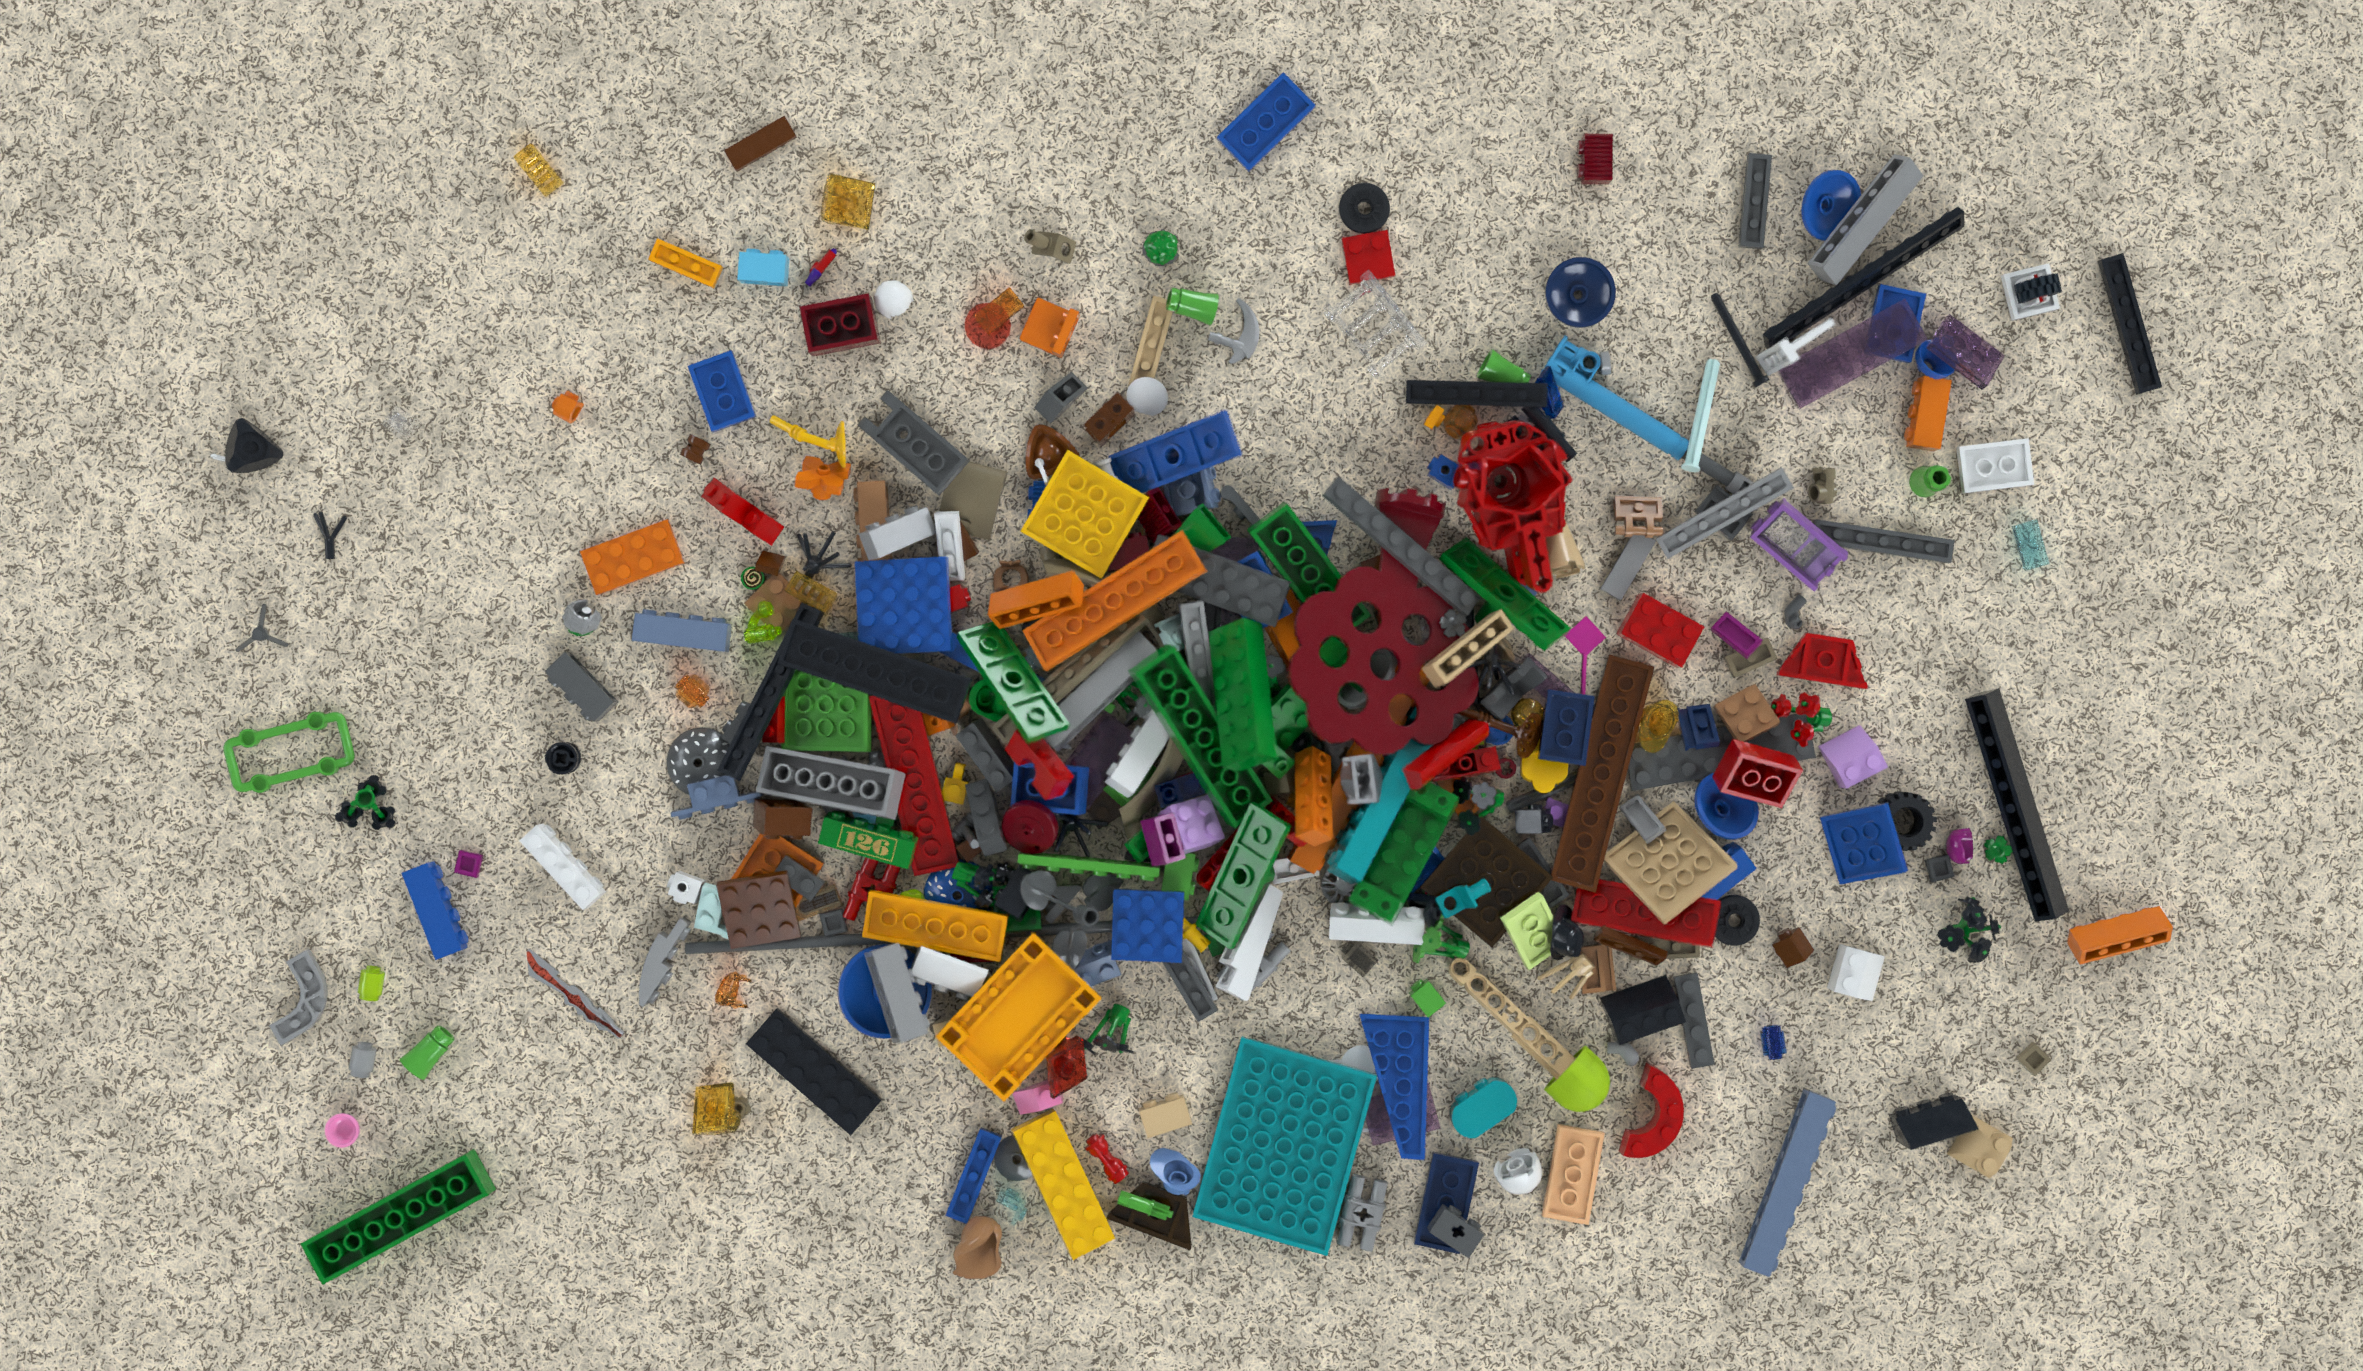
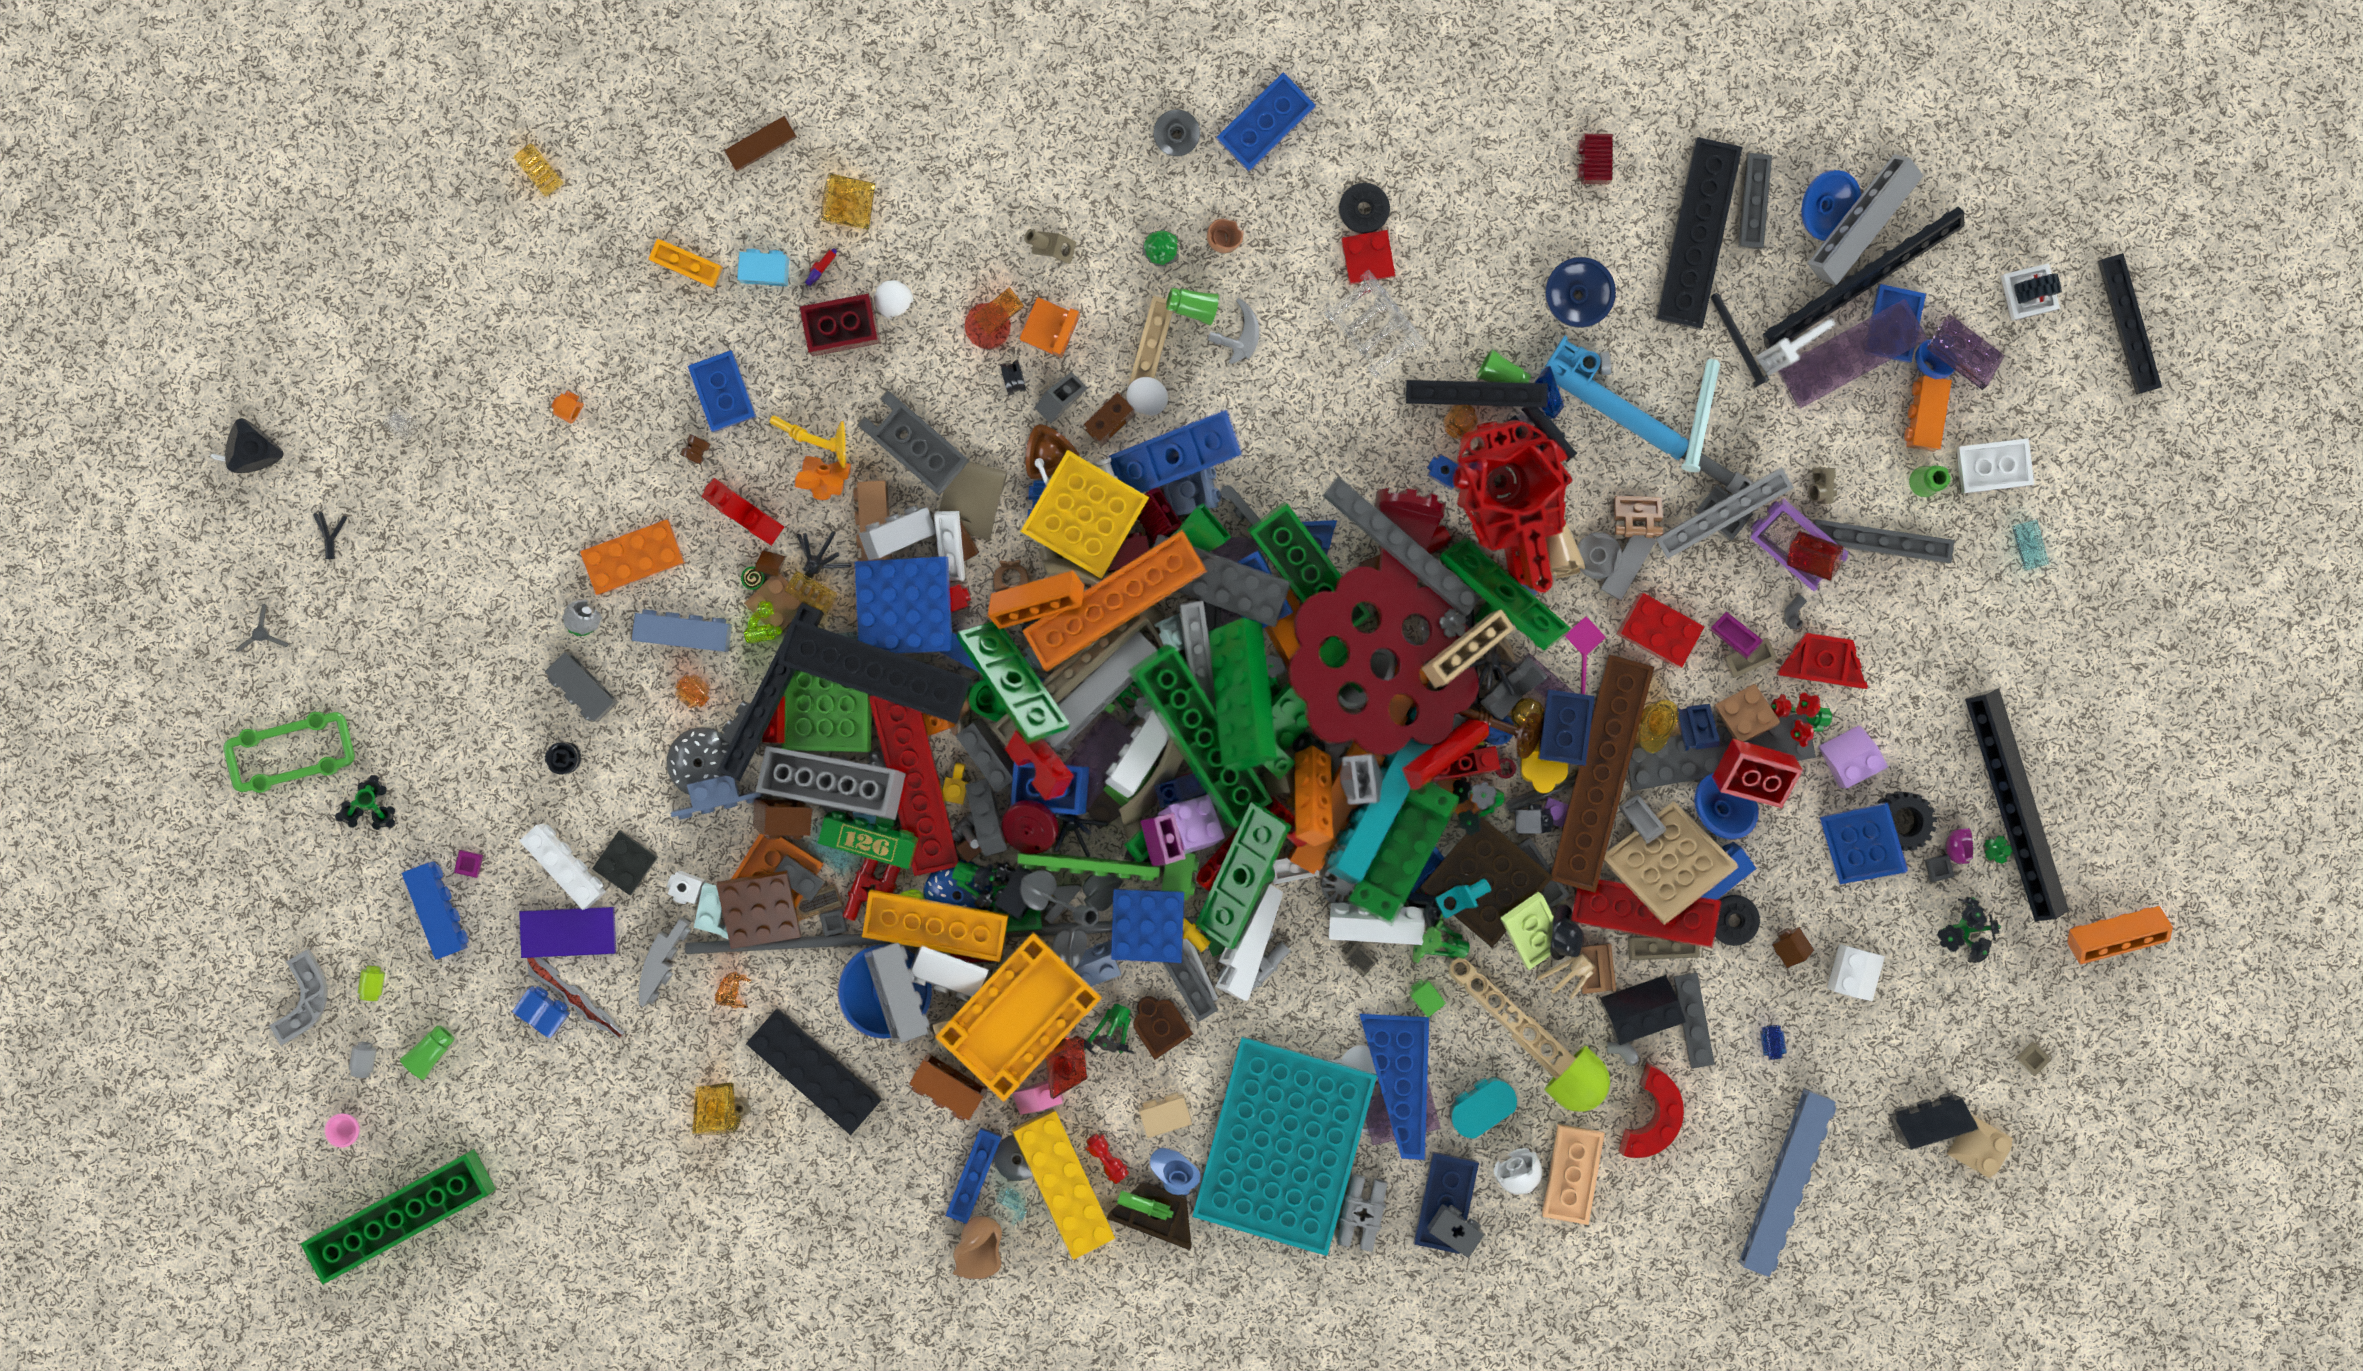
light orange plate [1423,404,1445,429] -> none
reddish brown tile [1593,925,1668,966] -> none
none -> blue brick [512,986,570,1038]
none -> dark purple tile [519,907,616,958]
none -> pearl dark grey plate [592,830,658,895]
none -> clear light blue plate [807,832,858,877]
none -> dark orange brick [909,1053,987,1121]
none -> black wheel [1000,360,1027,396]
none -> reddish brown plate [1133,996,1194,1060]
none -> dark grey dish [1154,109,1200,157]
none -> nougat hair [1207,218,1244,254]
none -> red brick [1426,524,1451,555]
none -> light grey tile [1577,532,1622,579]
none -> black plate [1655,137,1743,330]
none -> clear red brick [1787,531,1844,581]

